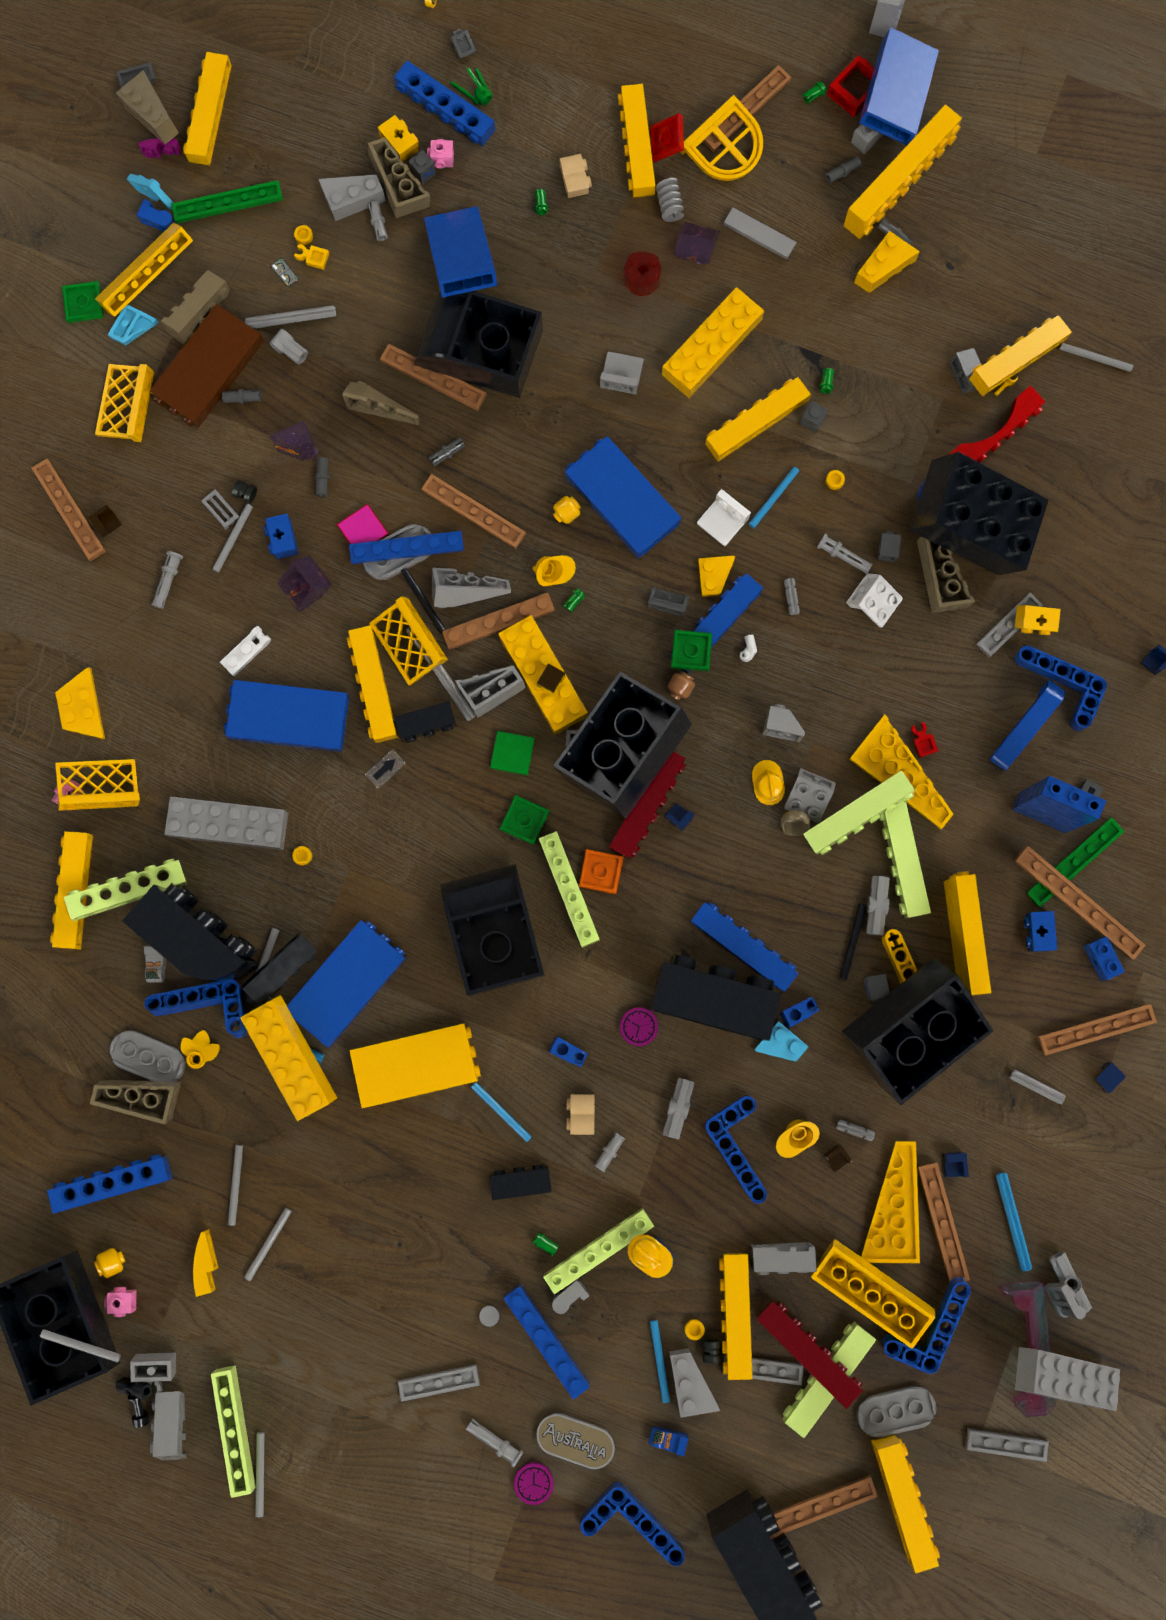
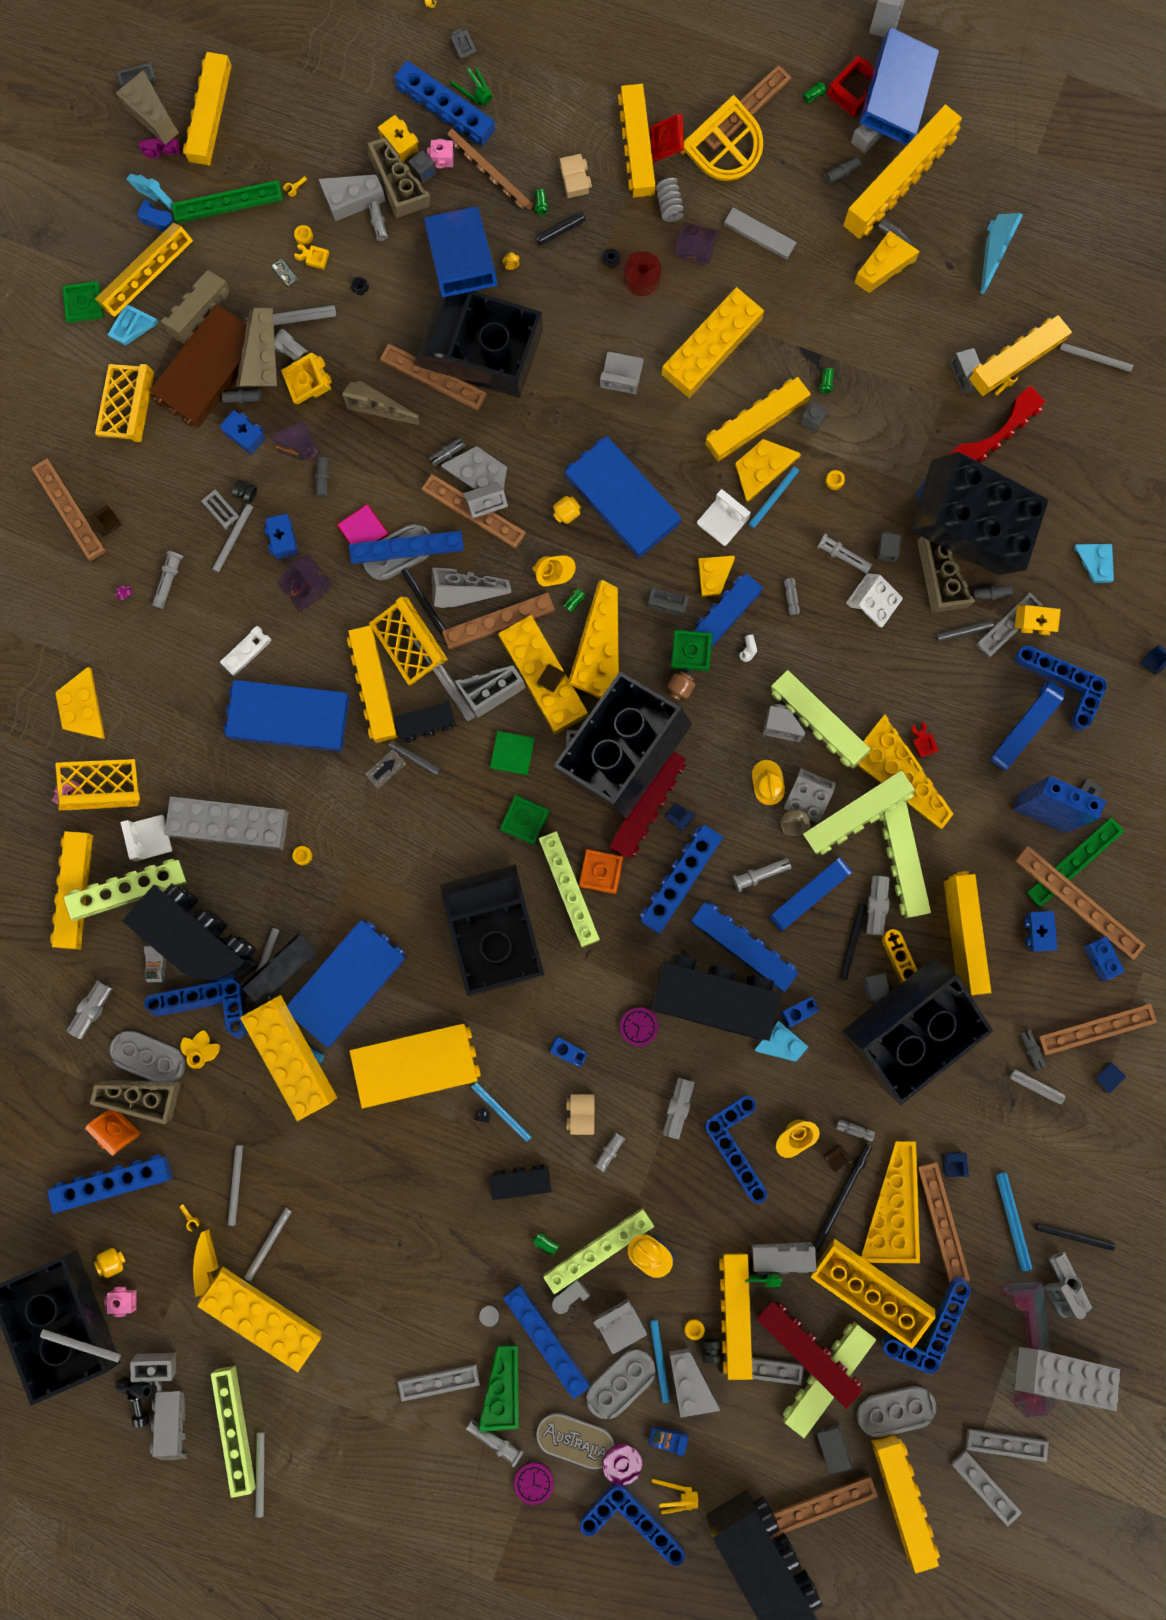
none -> light grey piece [66,980,113,1039]
none -> orange tile [85,1109,141,1156]
none -> magenta plate [114,585,133,601]
none -> white bracket [121,815,172,862]
none -> yellow hand [179,1204,200,1232]
none -> yellow brick [197,1267,322,1372]
none -> blue brick [220,410,266,456]
none -> dark tan wedge [235,308,277,387]
none -> yellow plate [281,353,332,405]
none -> yellow hand [283,176,307,197]
none -> black plate [351,277,369,295]
none -> dark grey bar [388,740,441,775]
none -> light grey wing [441,446,507,490]
none -> medium nougat plate [447,129,534,211]
none -> light grey panel [463,482,508,518]
none -> black hinge [474,1108,490,1123]
none -> green wing [478,1345,519,1432]
none -> yellow plate [502,253,520,270]
none -> black axle [536,211,586,246]
none -> yellow wing [568,580,619,699]
none -> light grey tile [586,1349,655,1419]
none -> light grey bracket [593,1299,647,1354]
none -> black plate [602,249,620,268]
none -> tile [602,1444,643,1486]
none -> blue brick [640,825,723,935]
none -> yellow plant [651,1479,698,1514]
none -> light grey pin [732,858,791,892]
none -> yellow wing [735,439,801,503]
none -> green plate [745,1275,783,1287]
none -> blue beam [769,857,853,932]
none -> yellowish green brick [771,670,870,769]
none -> black bar [813,1144,873,1253]
none -> dark grey hinge [817,1423,852,1474]
none -> dark grey bar [936,620,993,641]
none -> light grey tile [950,1449,1022,1527]
none -> dark grey pin [972,585,1013,600]
none -> medium azure wedge [980,213,1023,294]
none -> dark grey pin [1019,1030,1047,1071]
none -> black bar [1035,1223,1115,1251]
none -> medium azure wing [1074,544,1114,583]

